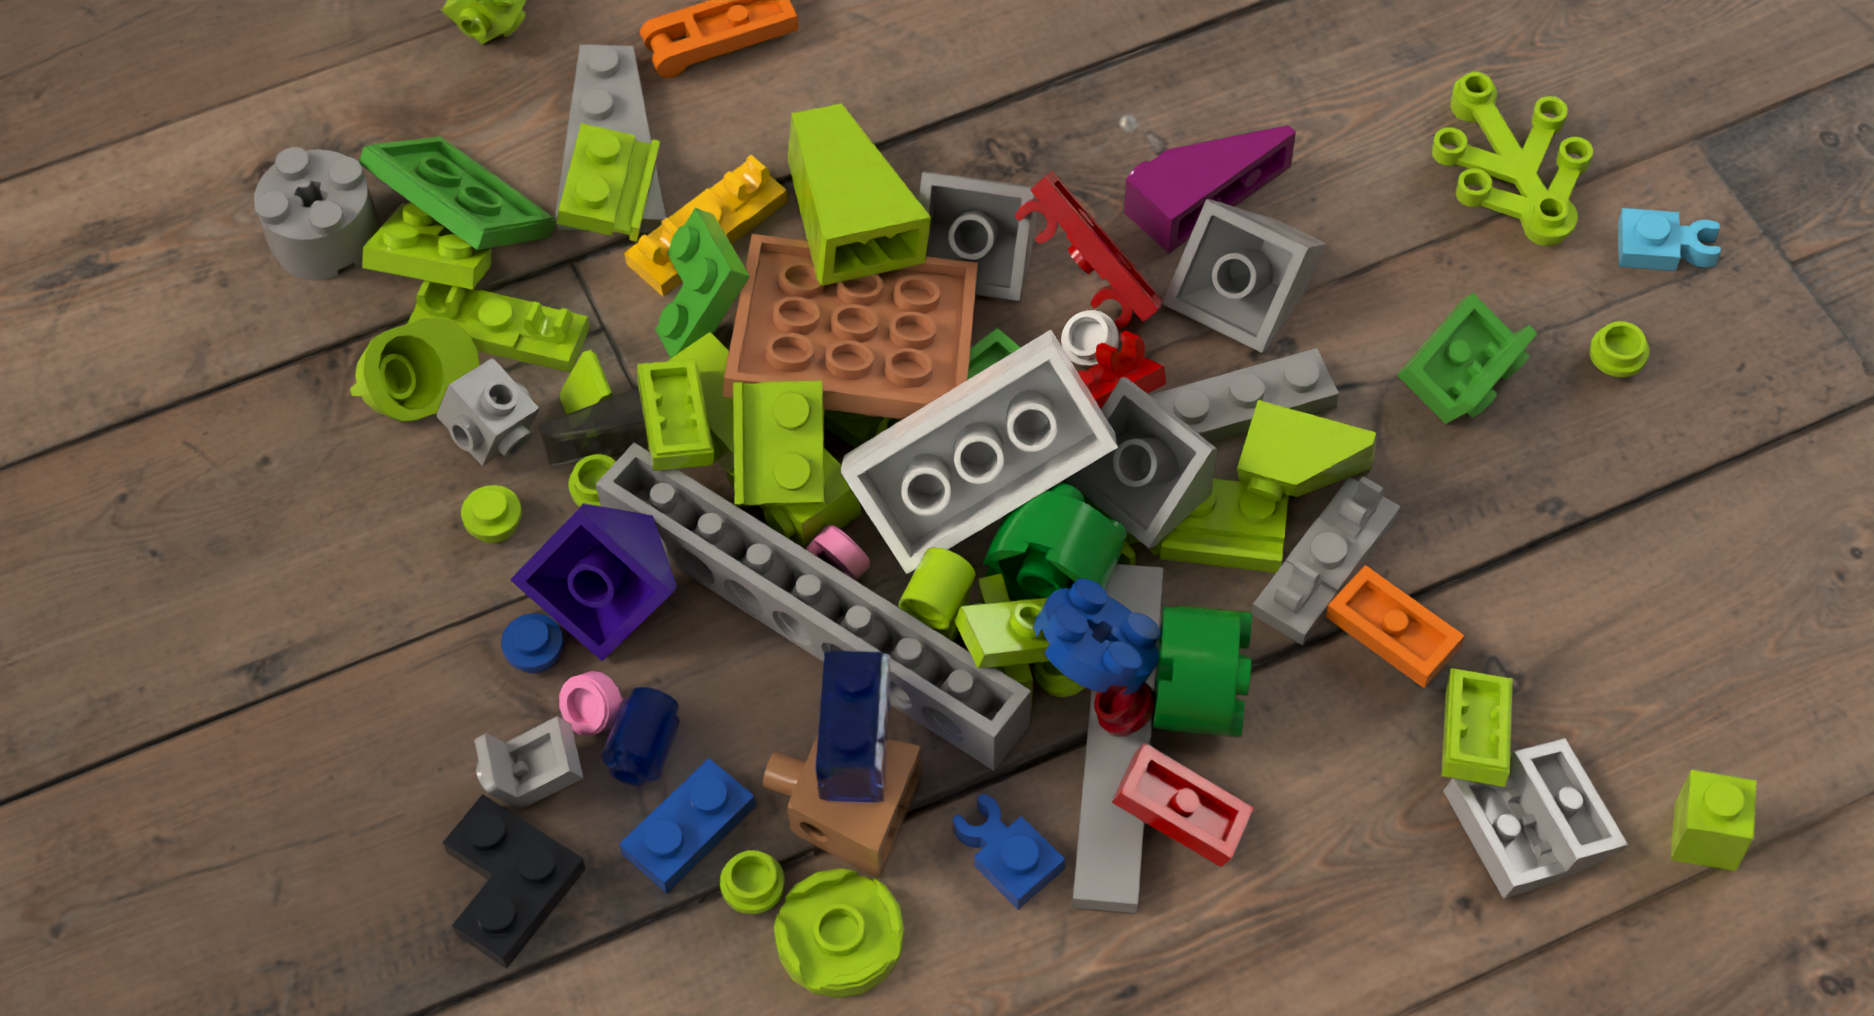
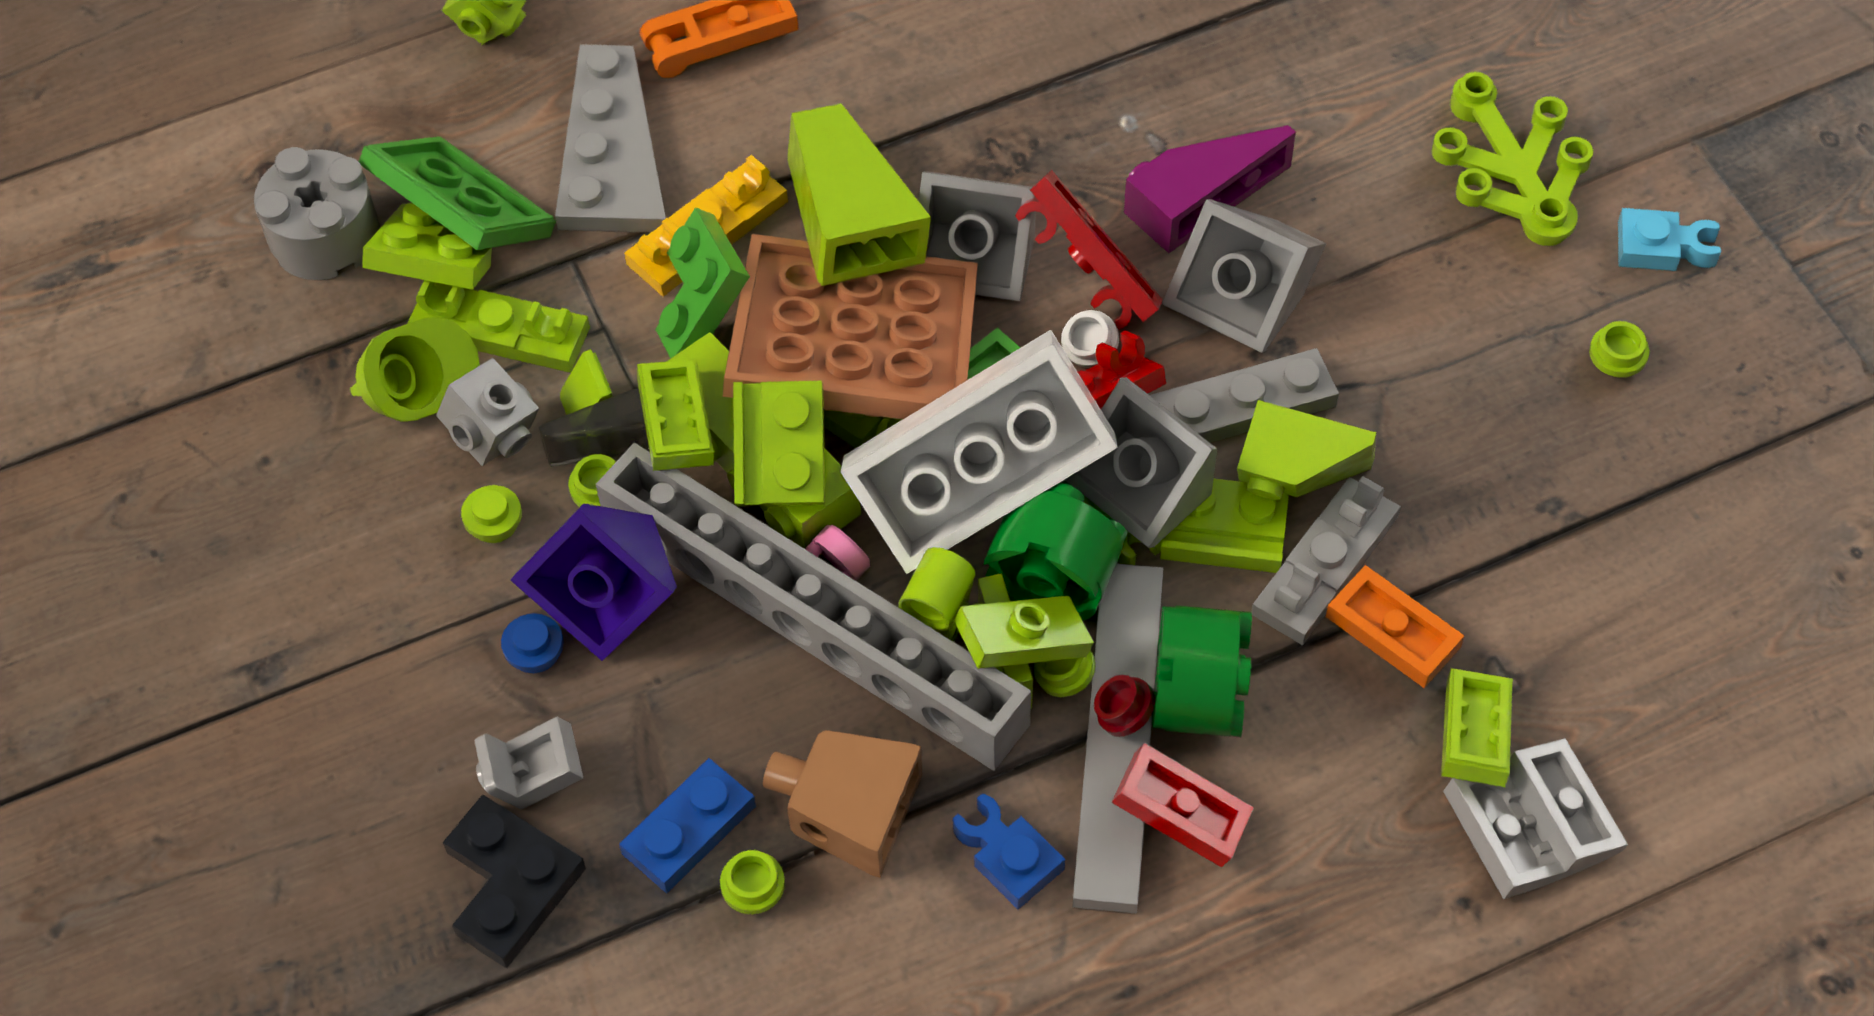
lime plate [557,123,660,242] -> none
bright pink tile [559,671,628,736] -> none
clear blue brick [601,687,680,786] -> none
lime tile [774,868,905,998] -> none
clear blue brick [816,650,891,803] -> none
blue plate [1034,578,1161,695] -> none
bright green bracket [1397,293,1537,424] -> none
lime brick [1671,770,1757,871] -> none

